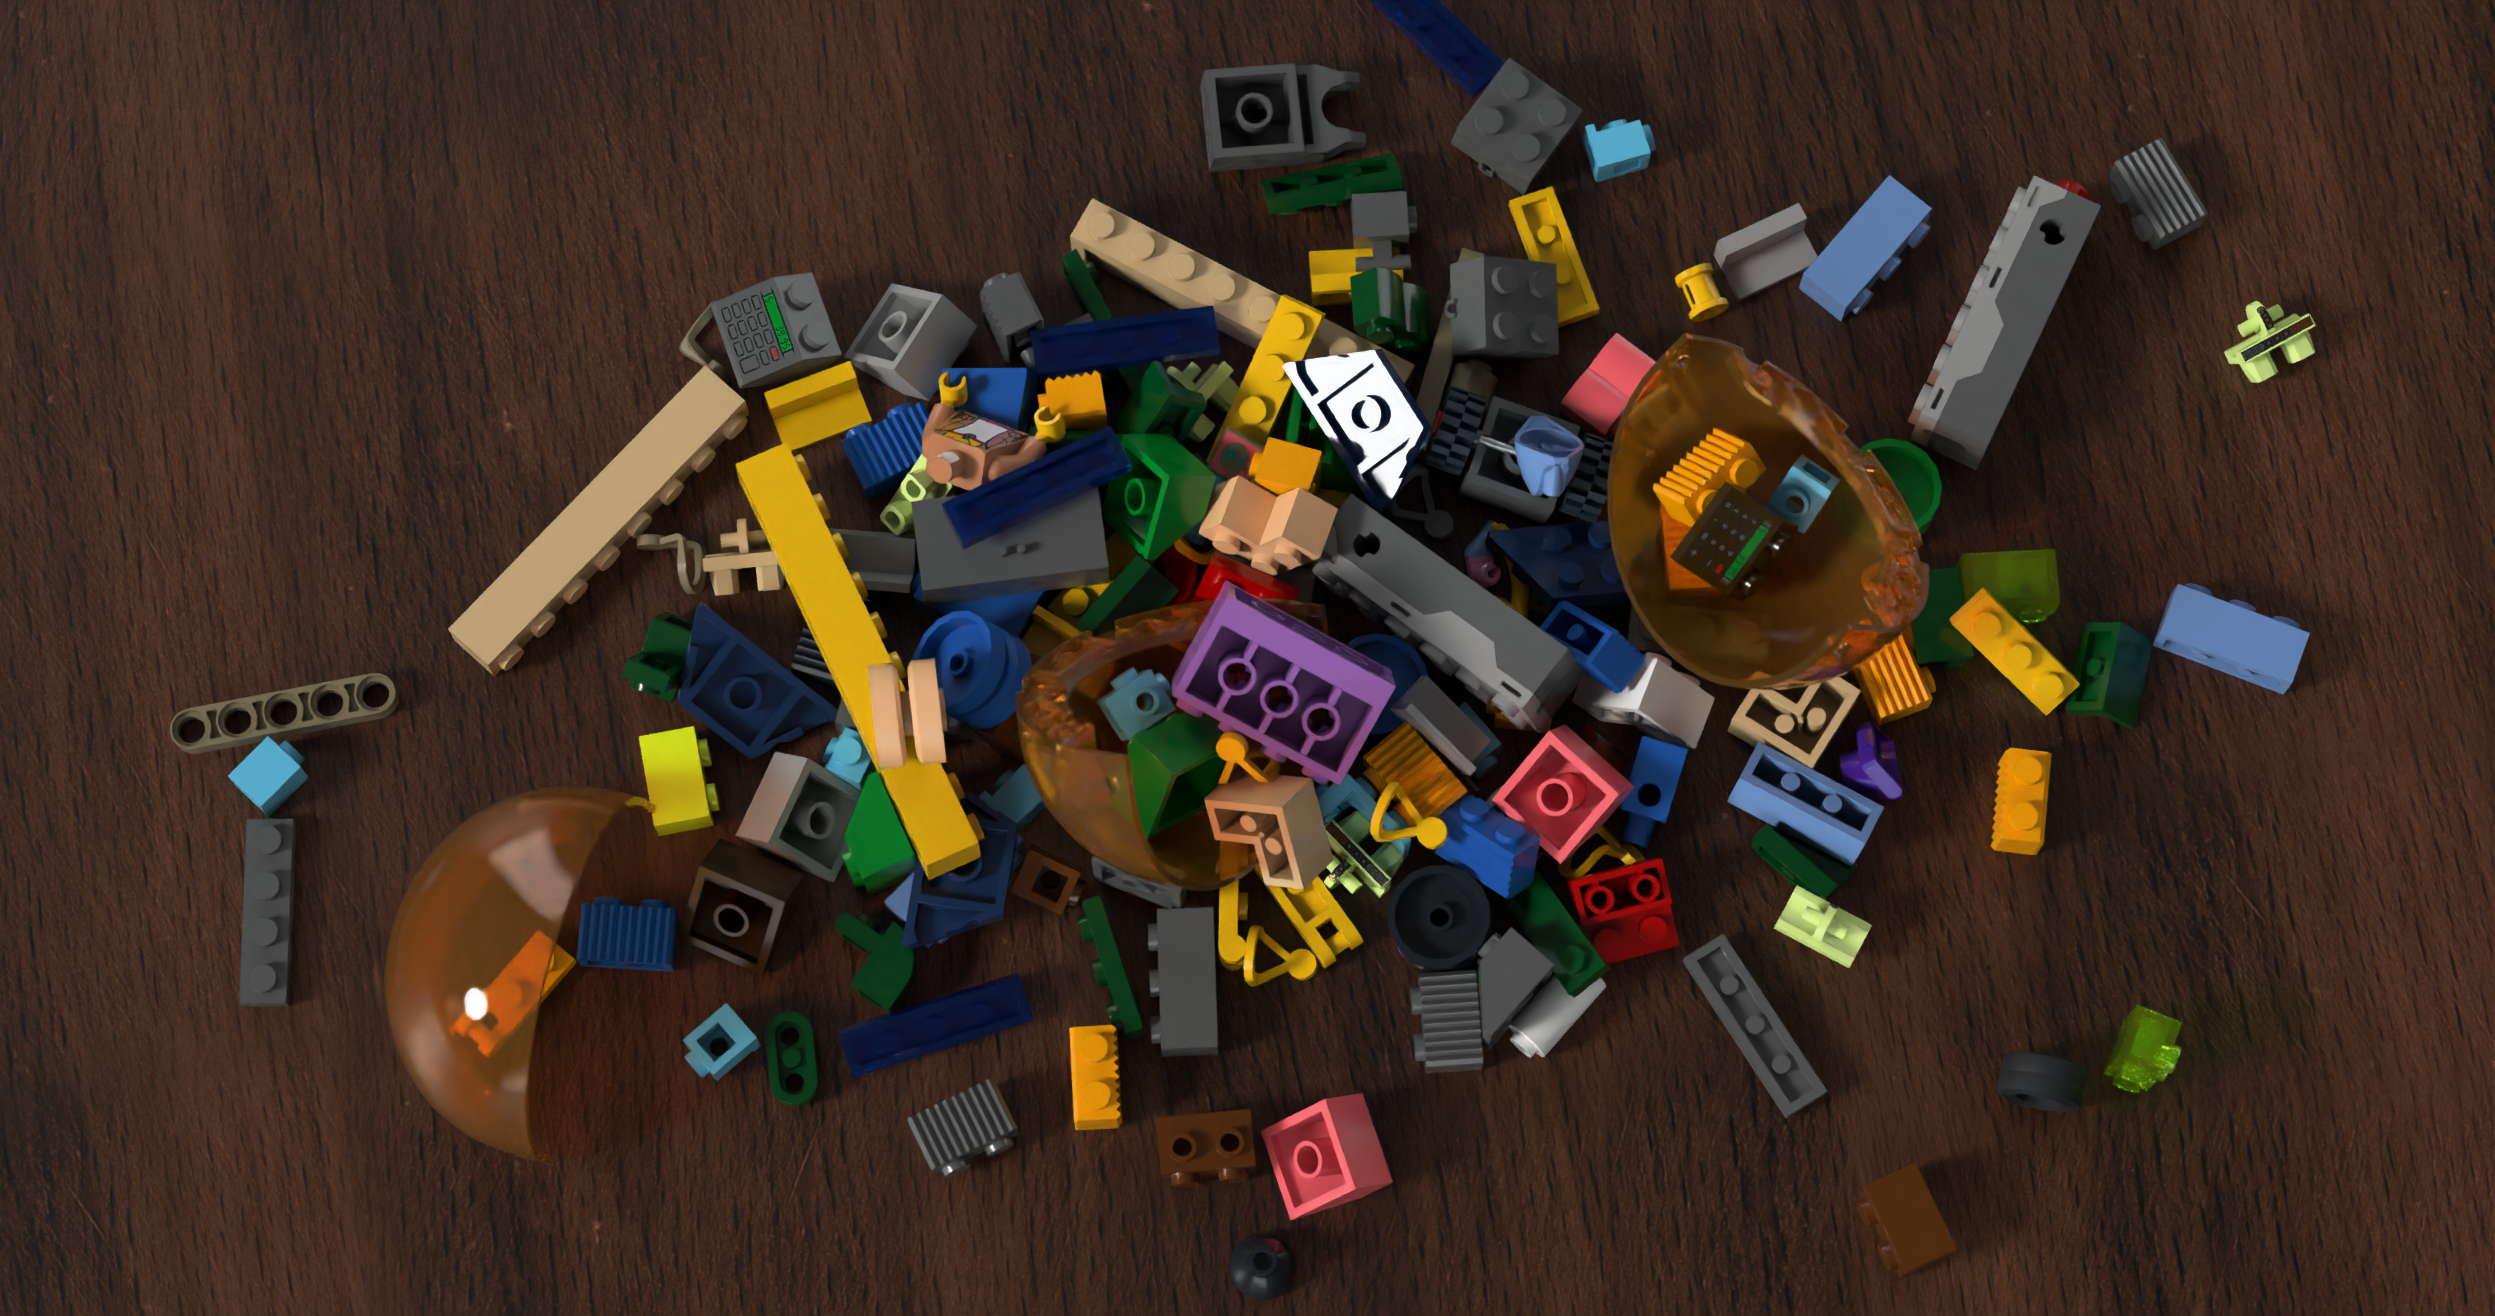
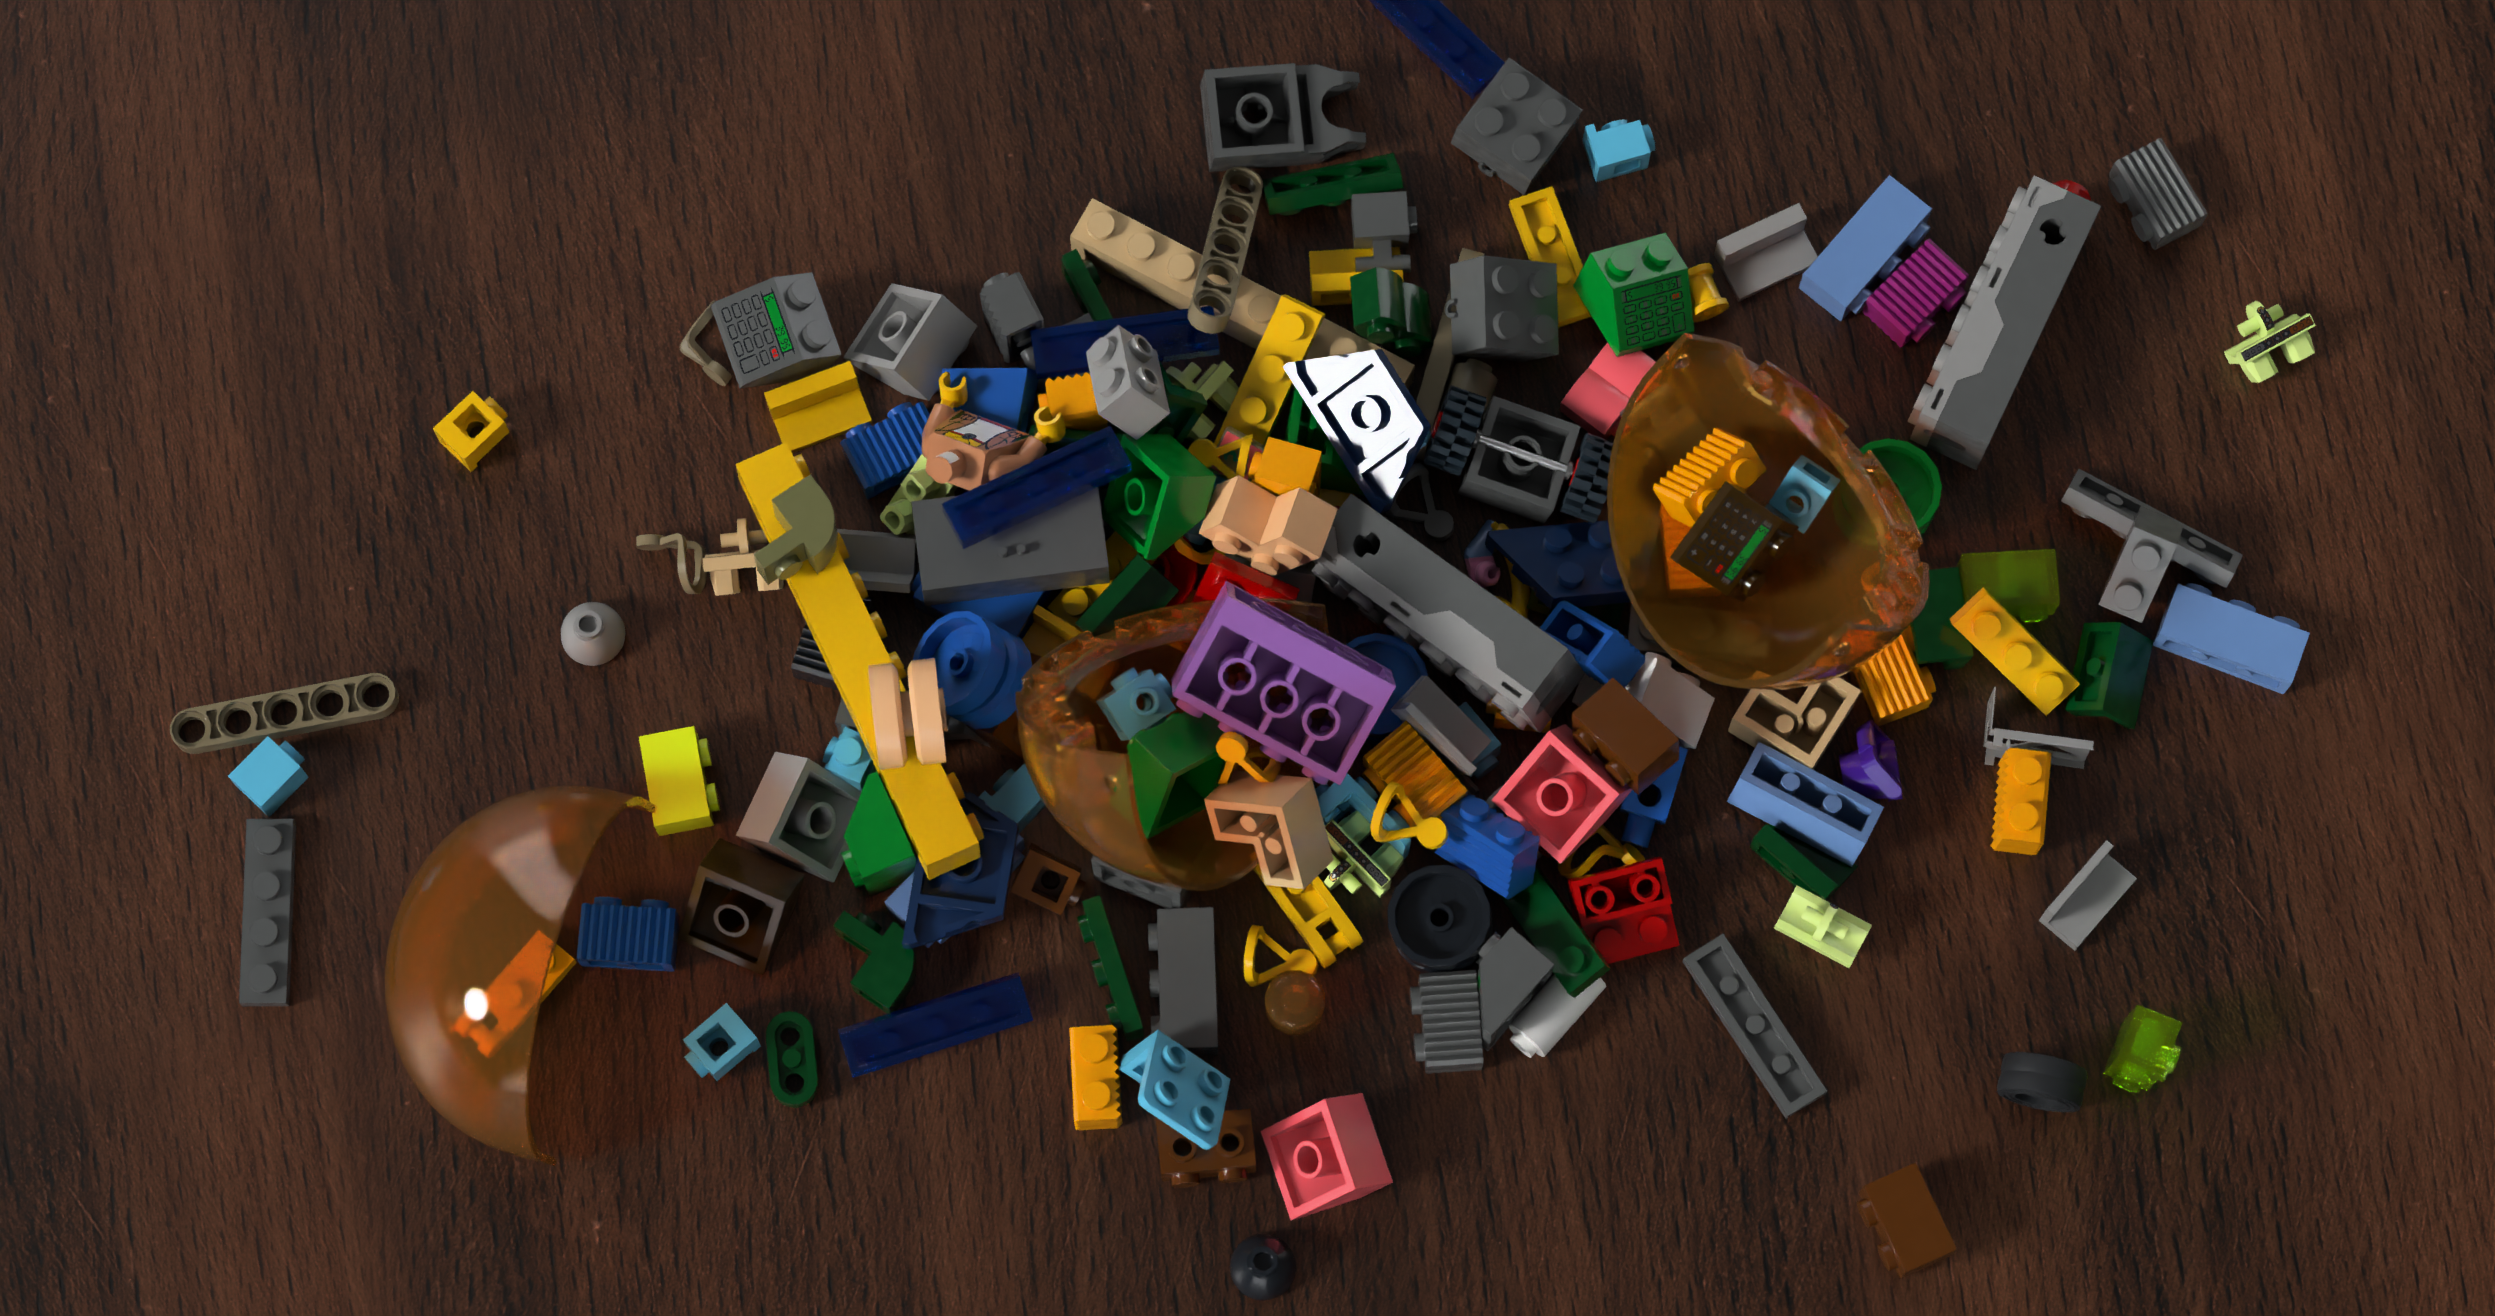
tan brick [448,365,749,677] -> none
dark green brick [622,612,693,703] -> none
dark blue wing [676,602,838,760] -> none
dark grey brick [907,1077,1019,1178] -> none
yellow plate [1218,841,1249,971] -> none
medium blue hat [1515,416,1584,497] -> none
none -> yellow brick [433,391,509,472]
none -> light grey brick [561,602,626,666]
none -> olive brick [754,474,838,585]
none -> light grey brick [1086,325,1170,440]
none -> medium azure bracket [1119,1030,1231,1150]
none -> dark tan beam [1188,166,1263,334]
none -> yellow piece [1188,434,1253,479]
none -> clear orange head [1265,970,1326,1035]
none -> reddish brown brick [1572,678,1679,795]
none -> green slope [1573,233,1695,357]
none -> magenta brick [1863,238,1969,348]
none -> light grey piece [1983,687,2094,769]
none -> light grey panel [2039,840,2137,951]
none -> dark grey plate [2061,469,2243,588]
none -> dark grey brick [2099,506,2184,623]

